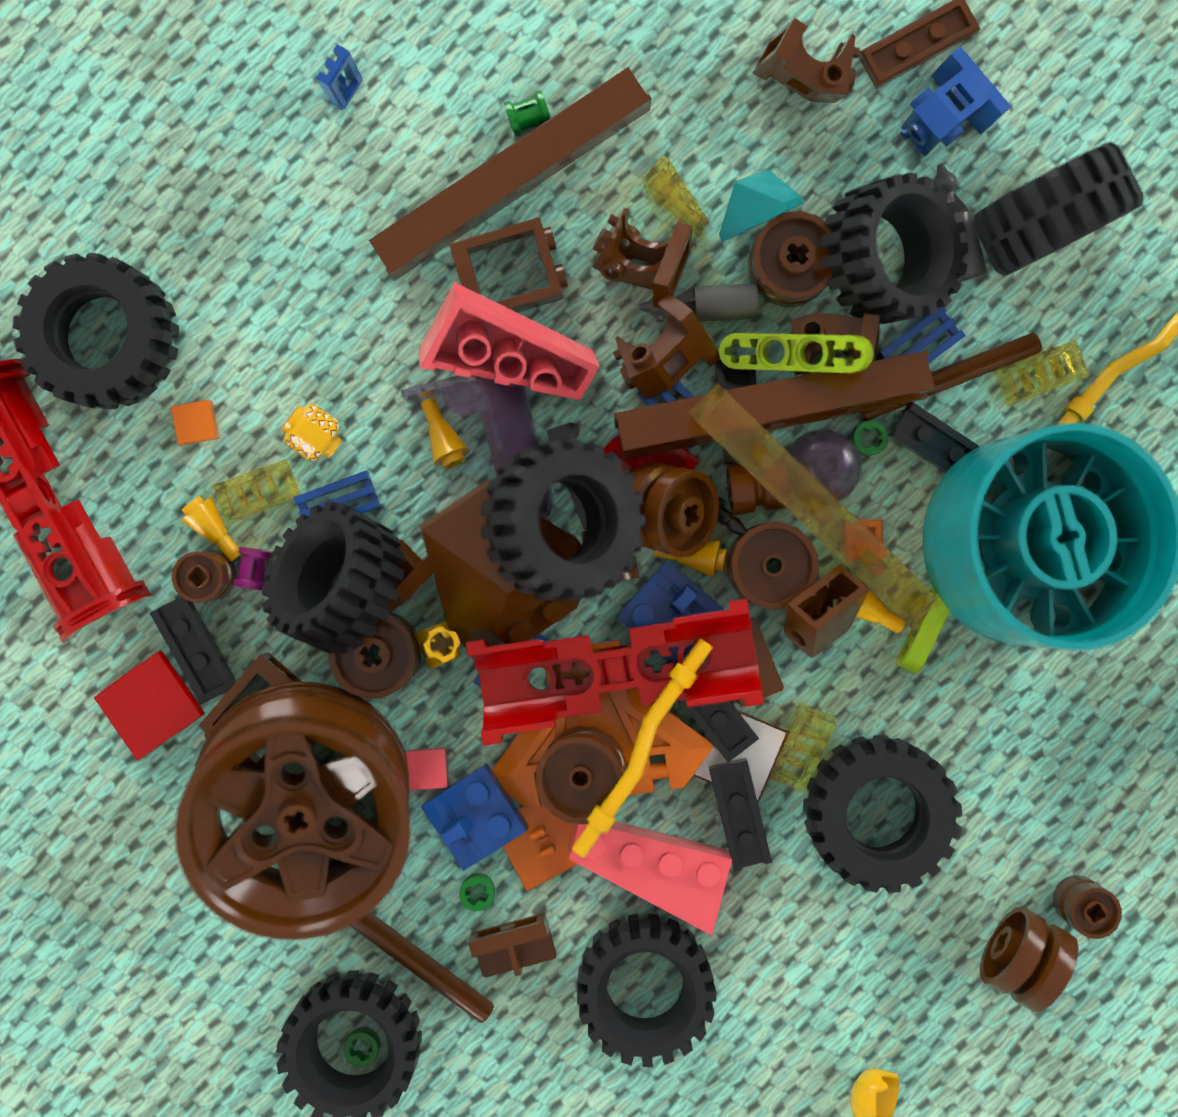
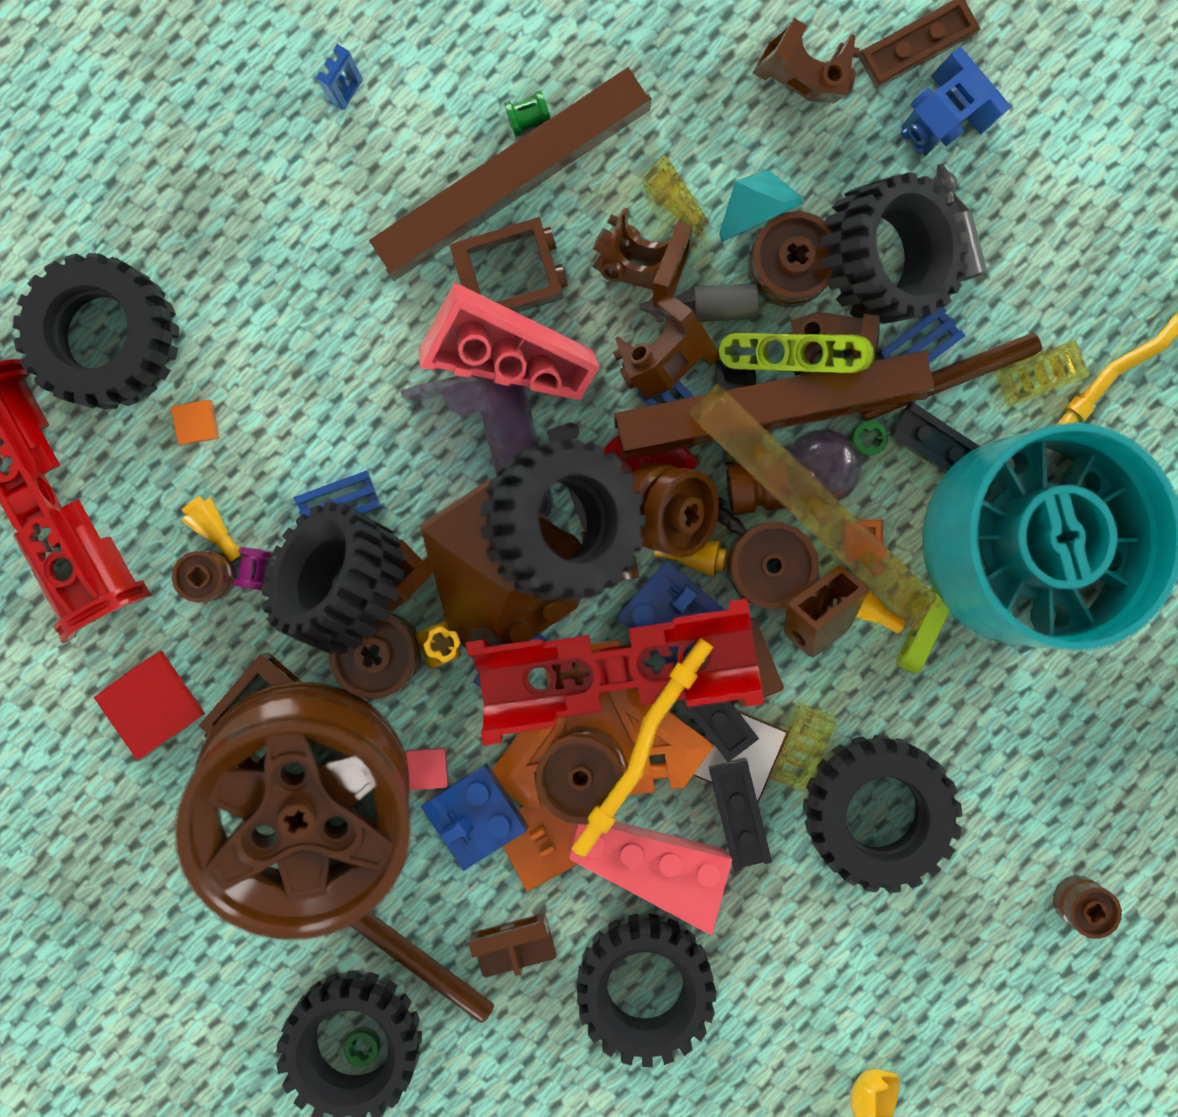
black hinge [149,596,237,704] -> none
clear yellow slope [212,459,301,525] -> none
yellow head [281,403,342,462] -> none
yellow cone [421,398,470,470] -> none
green bush [459,873,495,912] -> none
black tyre [973,142,1144,277] -> none
reddish brown wheel [979,906,1079,1012] -> none

